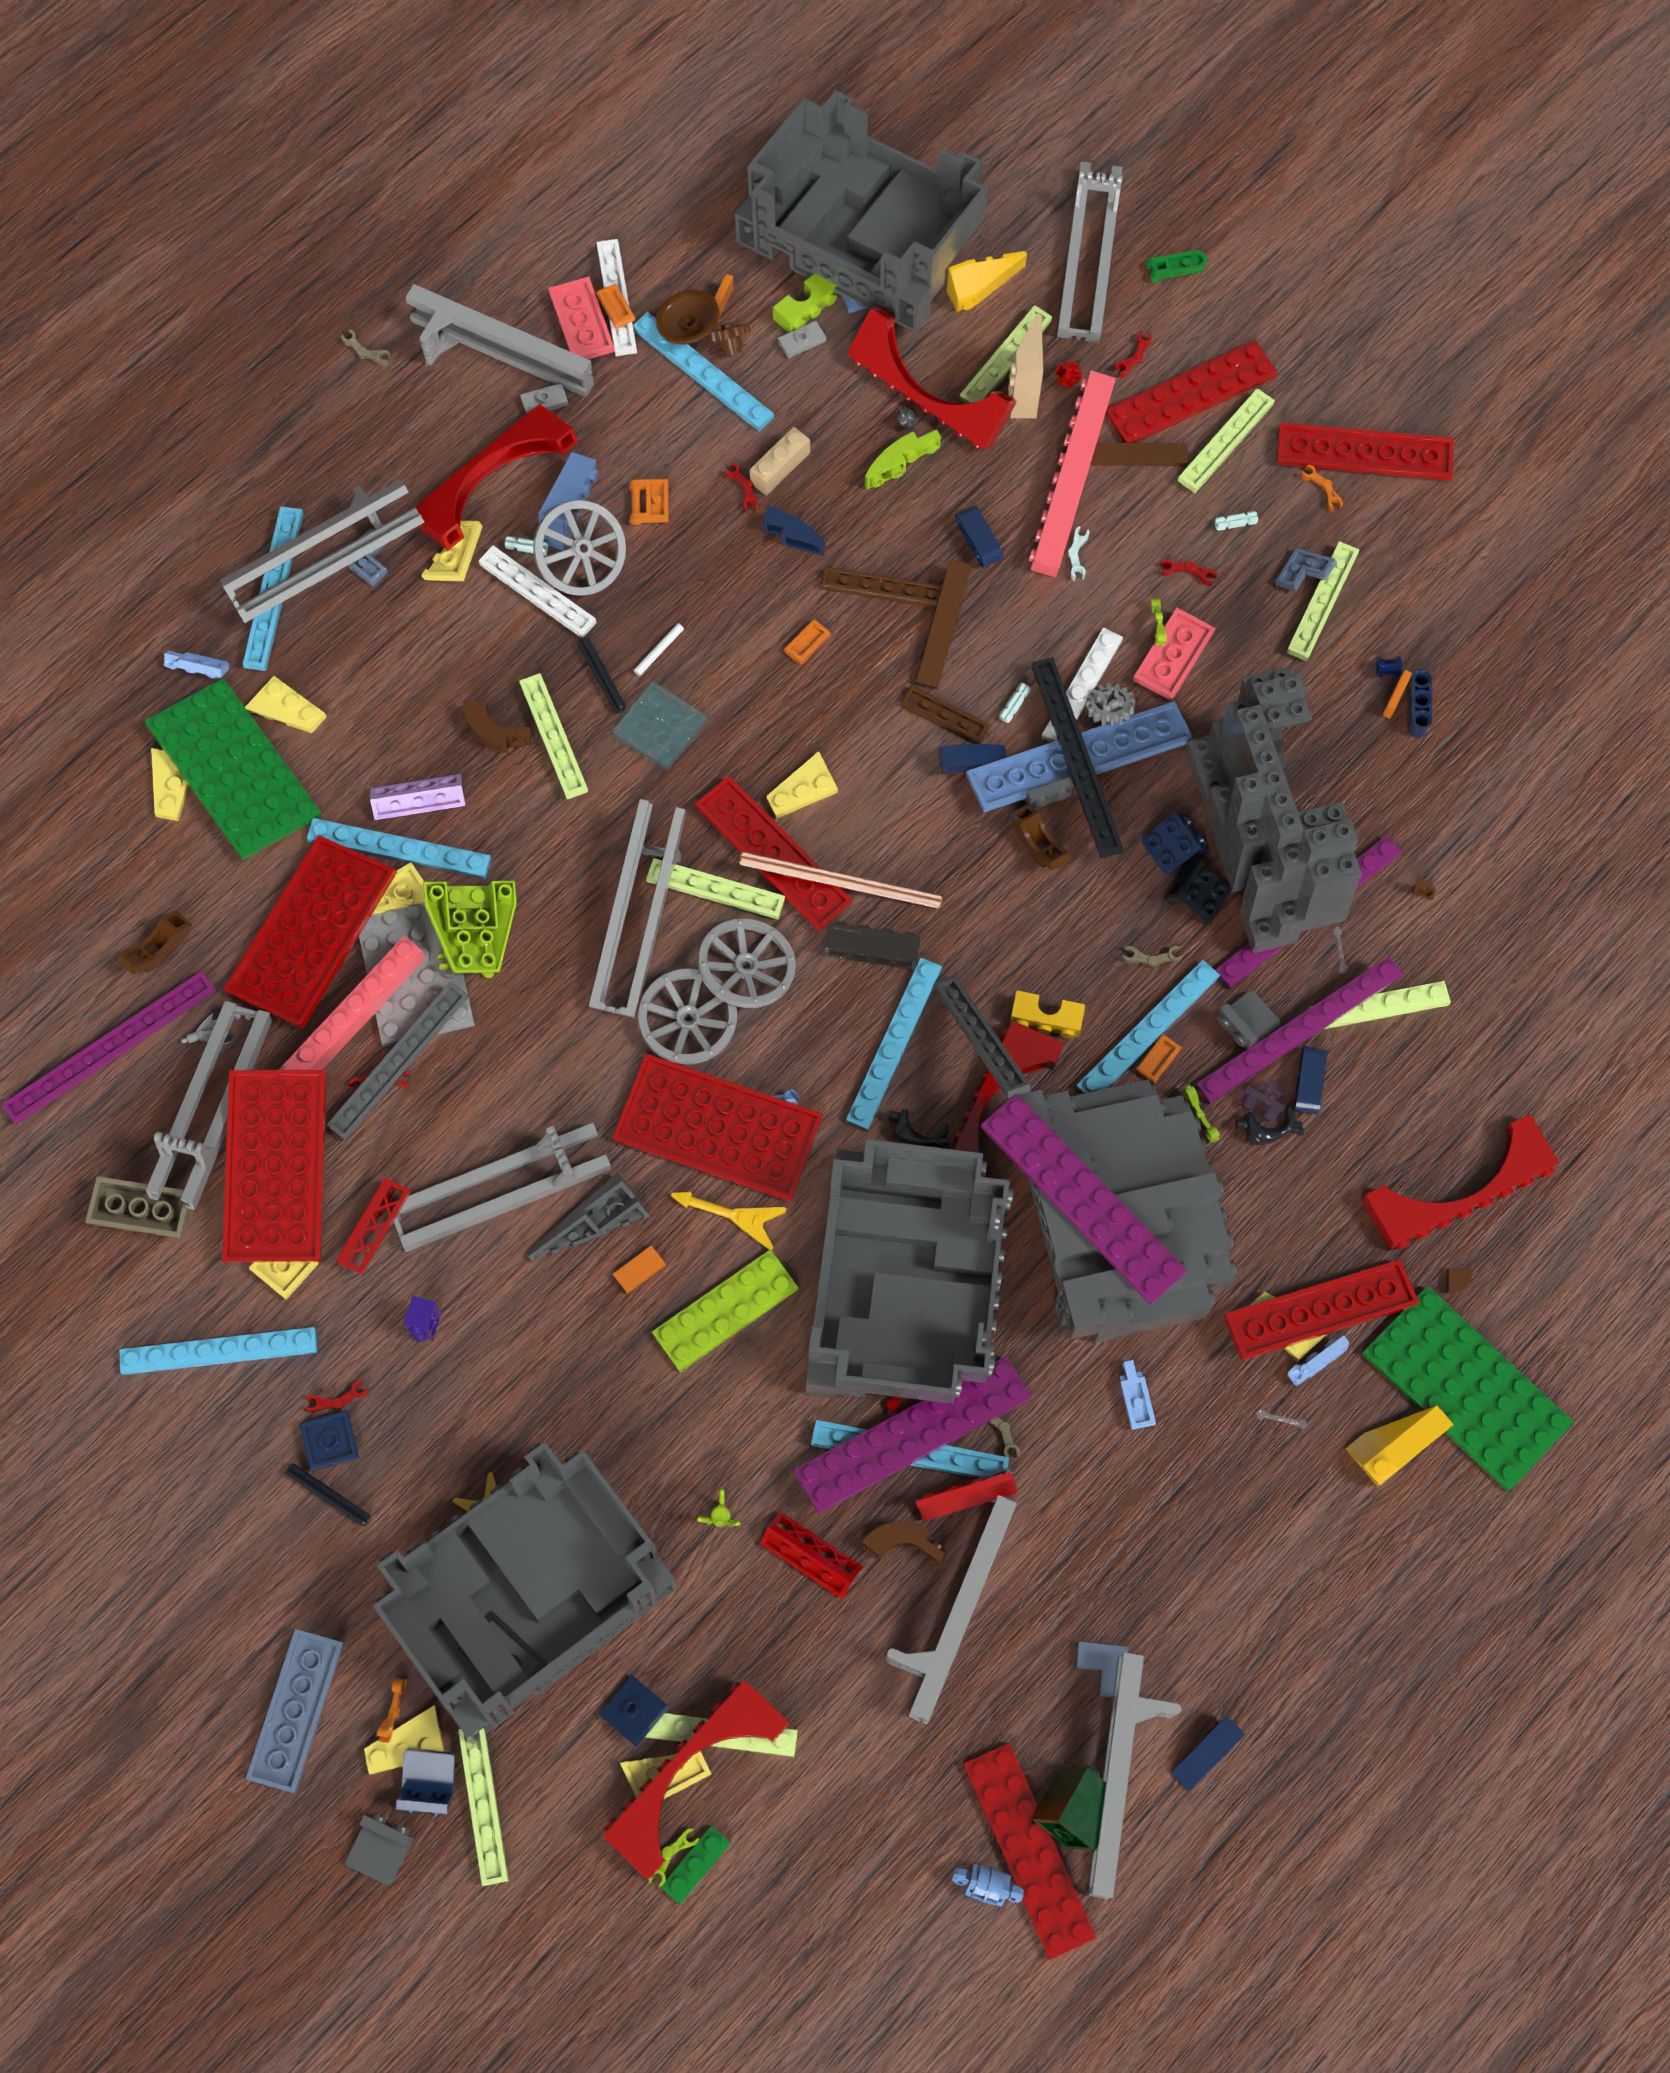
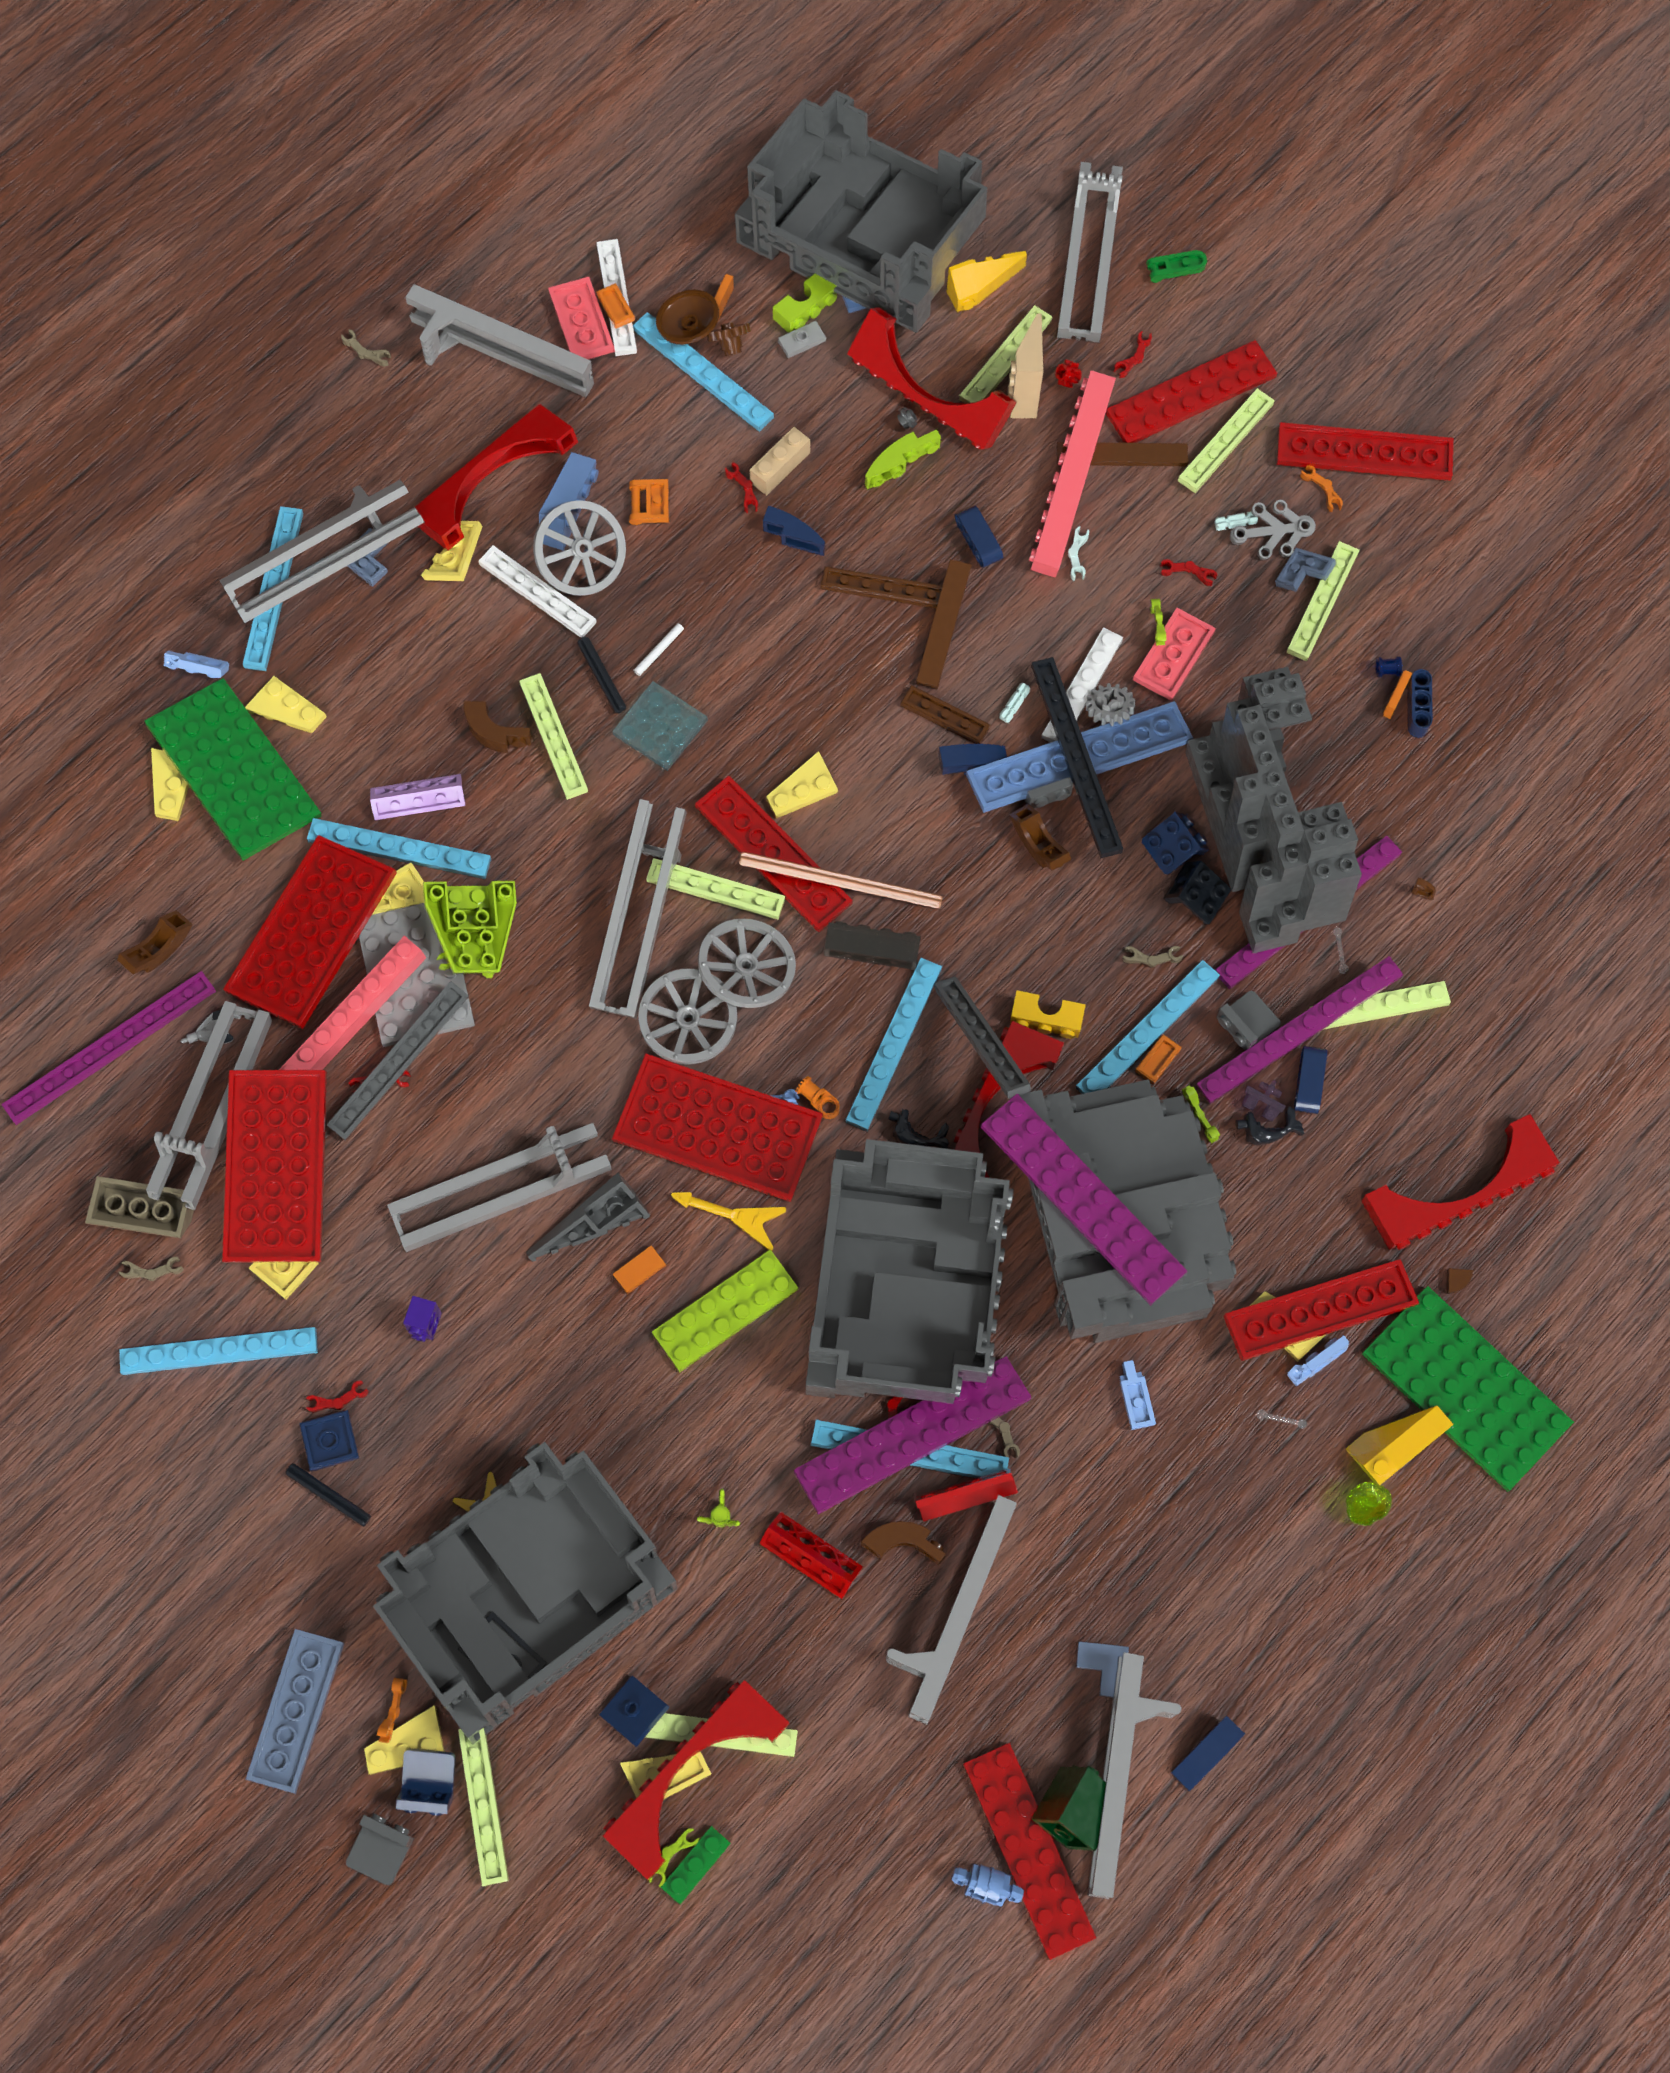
red fence [336,1177,411,1275] -> none
light aqua axle [505,536,548,555] -> none
light grey plate [520,383,568,414] -> none
orange tile [784,619,831,665] -> none
none -> dark tan piece [119,1257,184,1281]
none -> orange connector [795,1076,840,1119]
none -> light grey plant [1229,500,1315,560]
none -> clear neon green hair [1346,1482,1392,1526]

